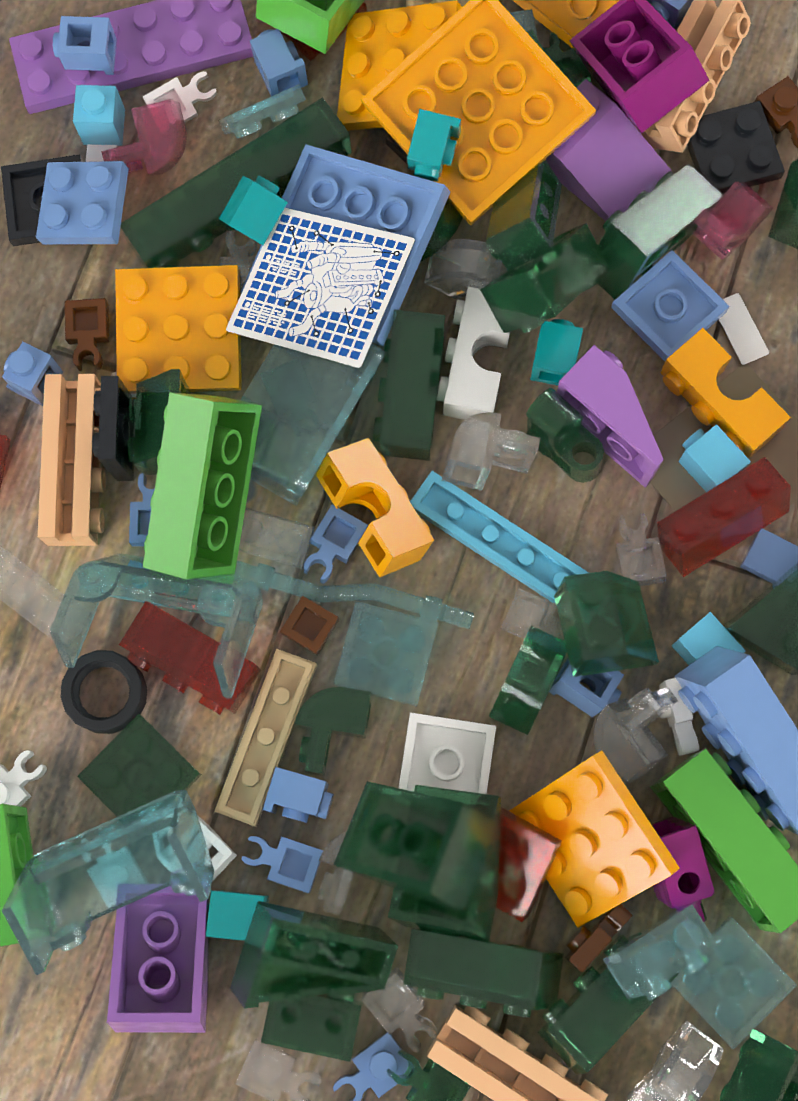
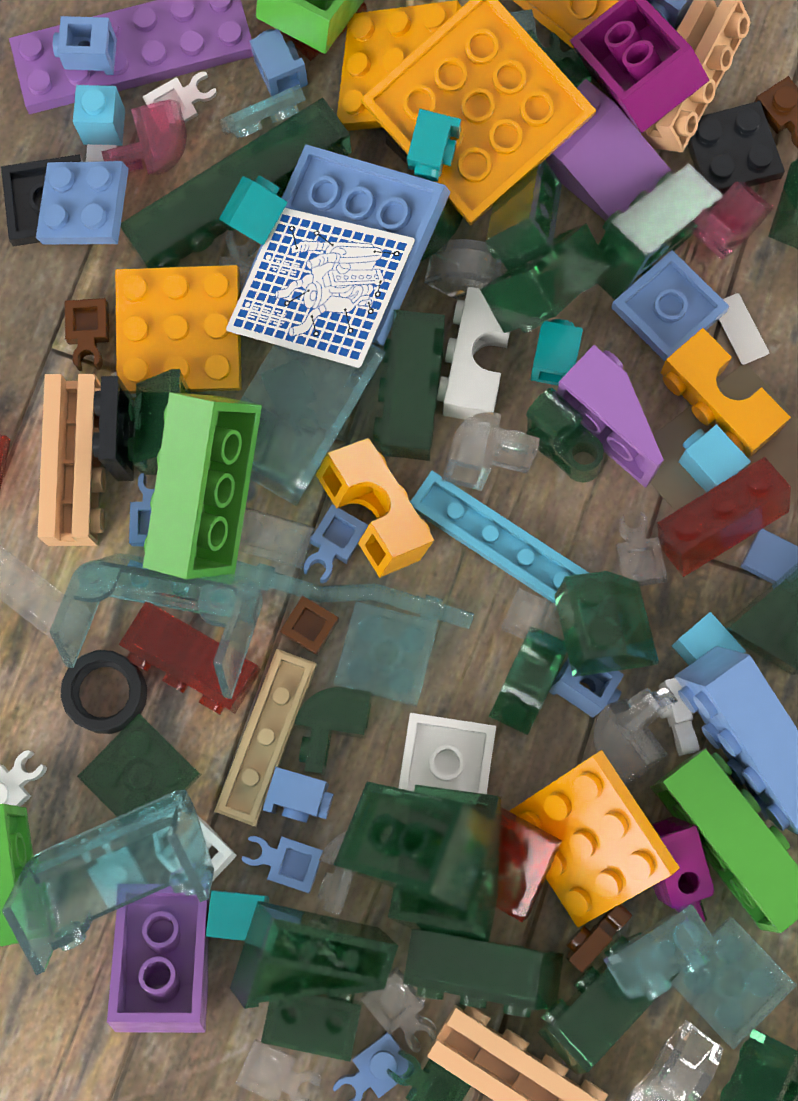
medium blue brick [2,341,63,406] -> none

